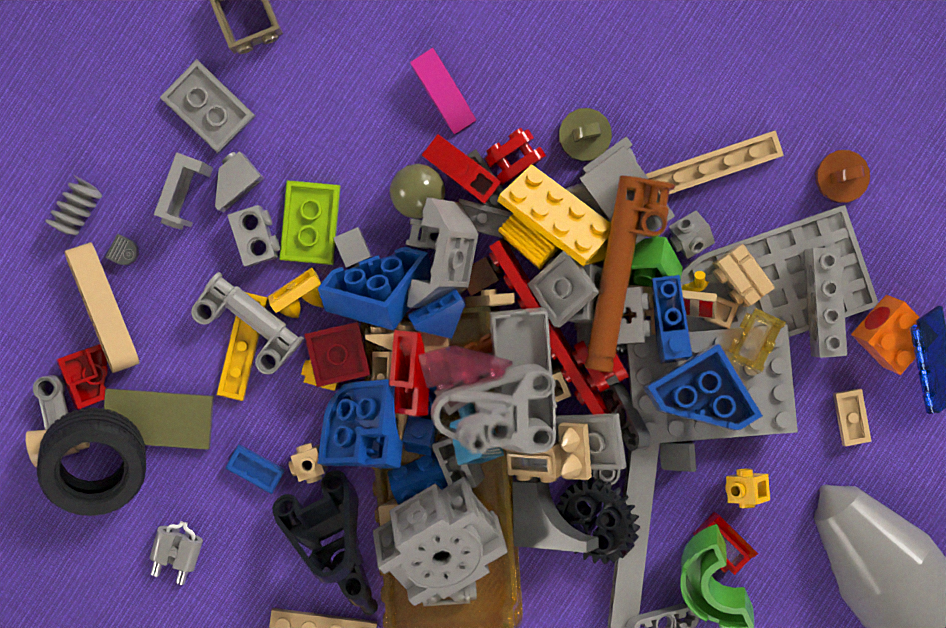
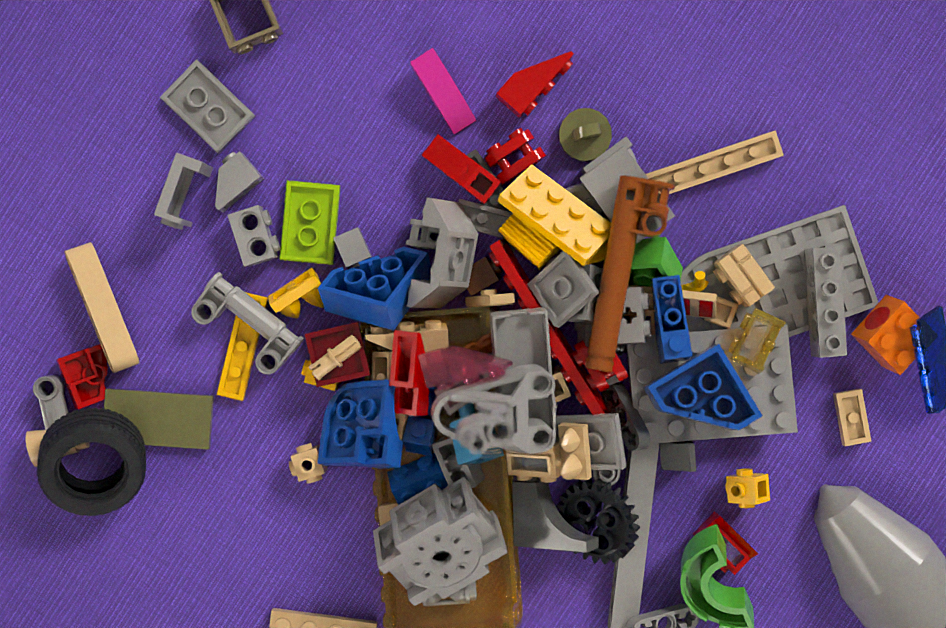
light grey piece [45,175,102,235] -> none
dark grey tile [106,234,139,265] -> none
light grey piece [149,521,203,585] -> none
blue plate [225,444,286,494] -> none
black connector [272,470,378,615] -> none
olive piece [390,163,445,219] -> none
blue slope [408,289,465,339] -> none
light grey brick [669,211,715,259] -> none
dark orange tile [815,150,870,203] -> none
none -> tan axle [309,335,361,380]
none -> red slope [496,51,574,119]

